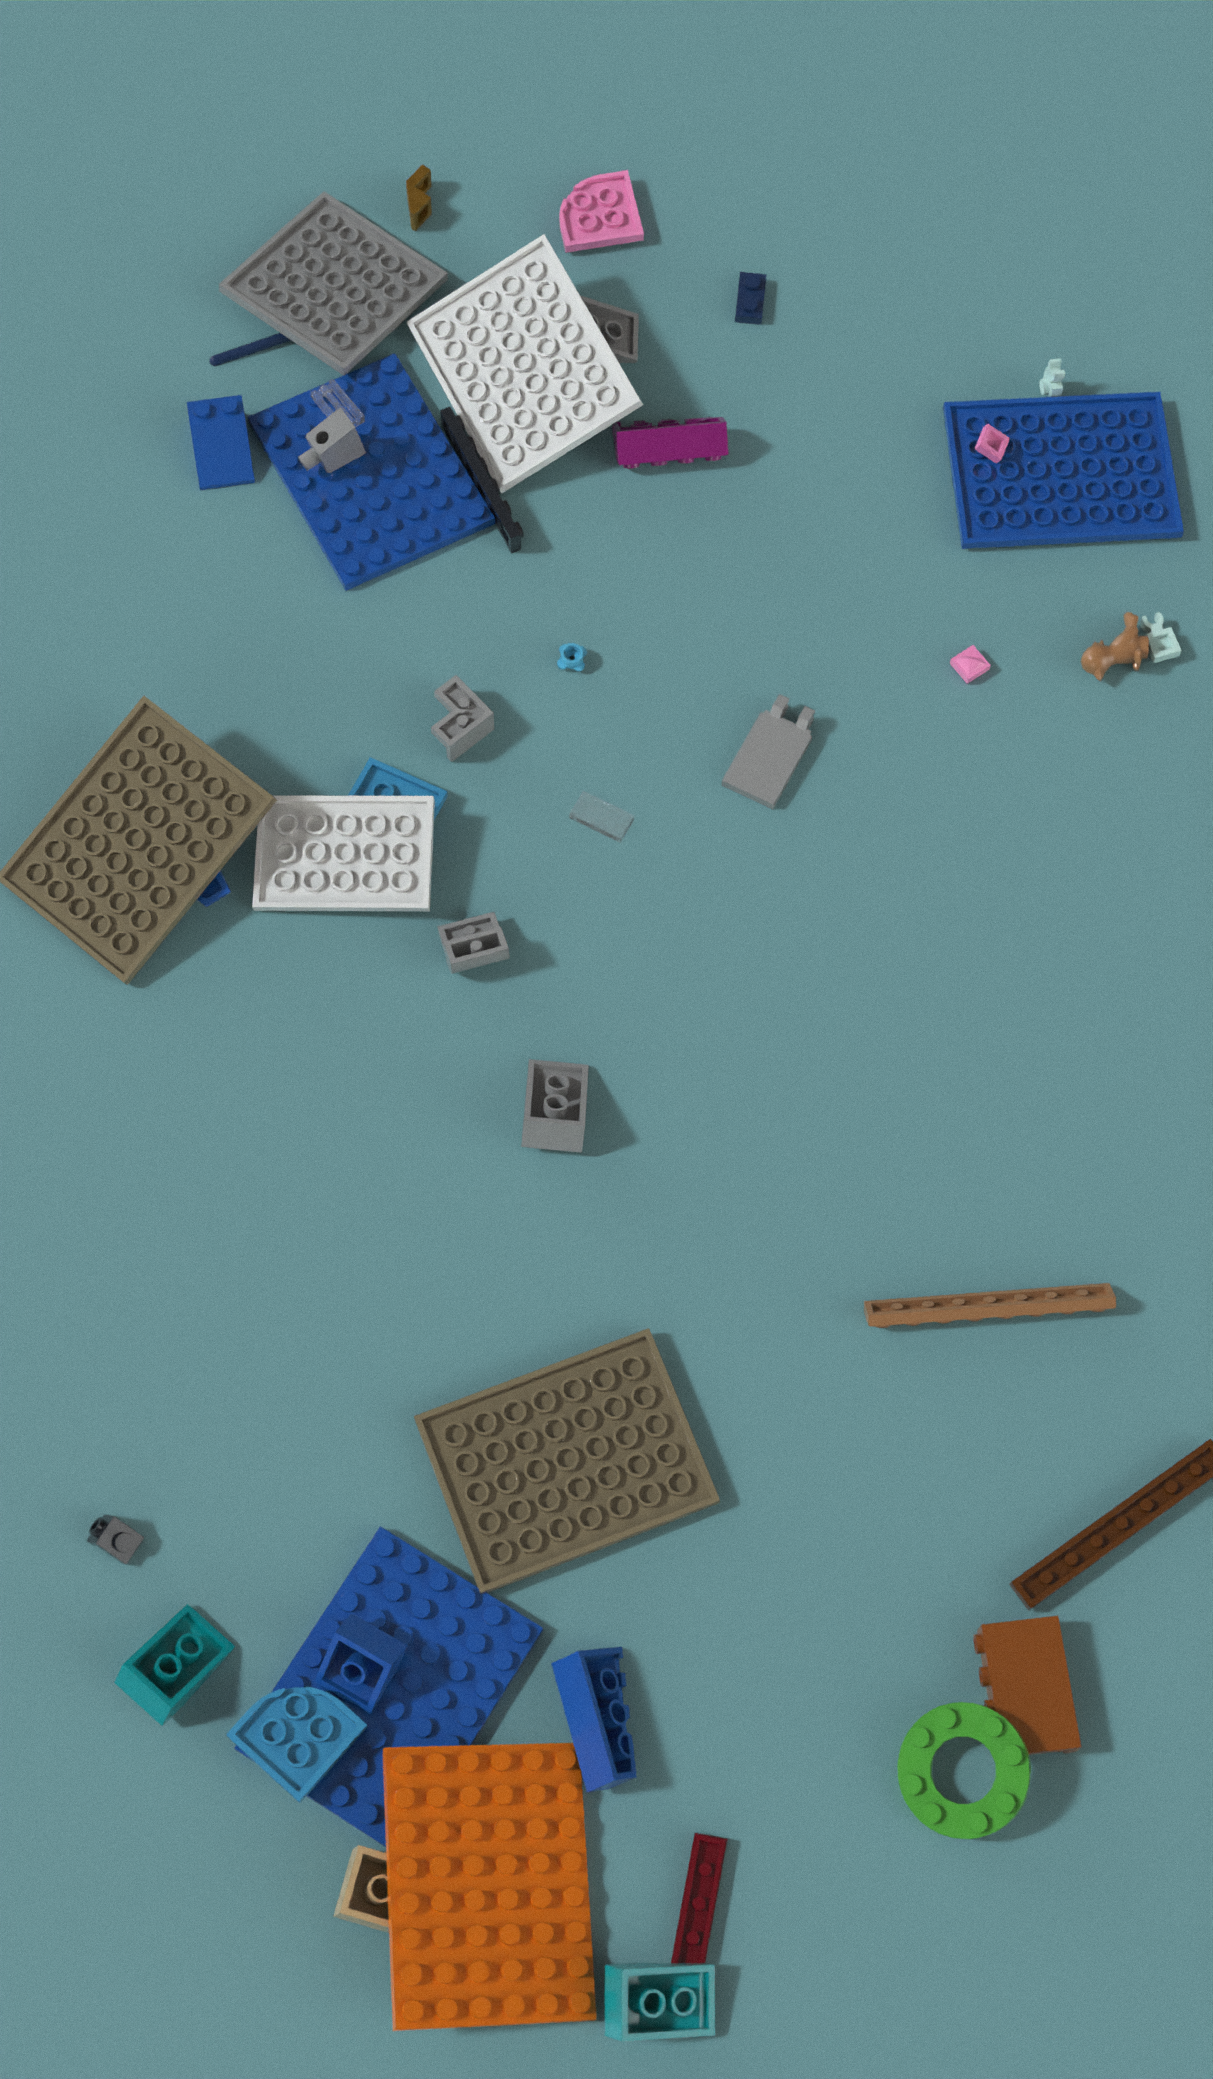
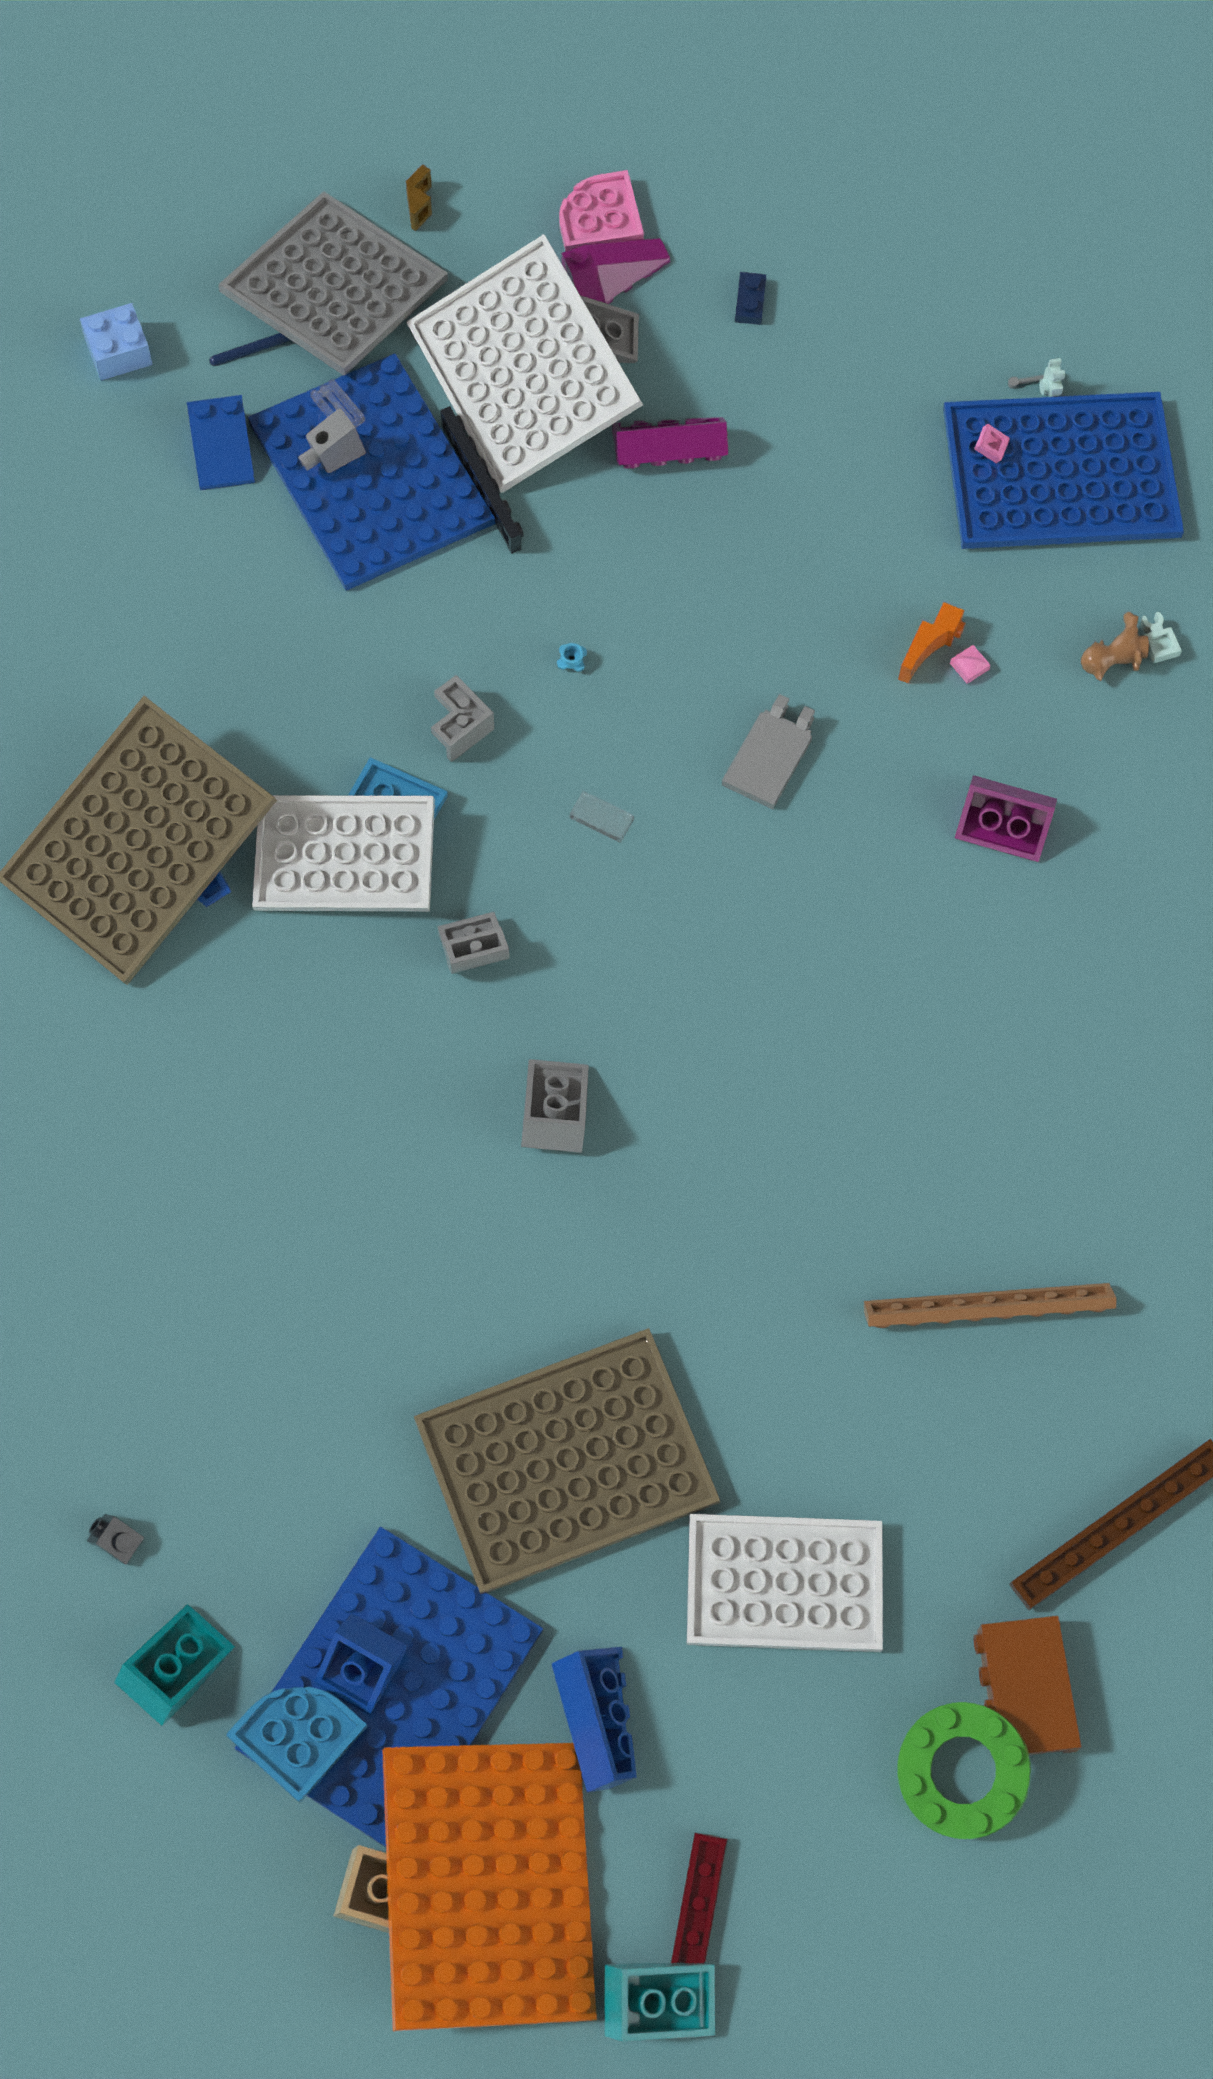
none -> light blue brick [80,303,152,381]
none -> magenta wedge [562,238,670,304]
none -> white plate [687,1514,883,1652]
none -> orange slope [898,602,966,684]
none -> magenta slope [955,775,1057,862]
none -> light grey hinge [1008,375,1044,389]

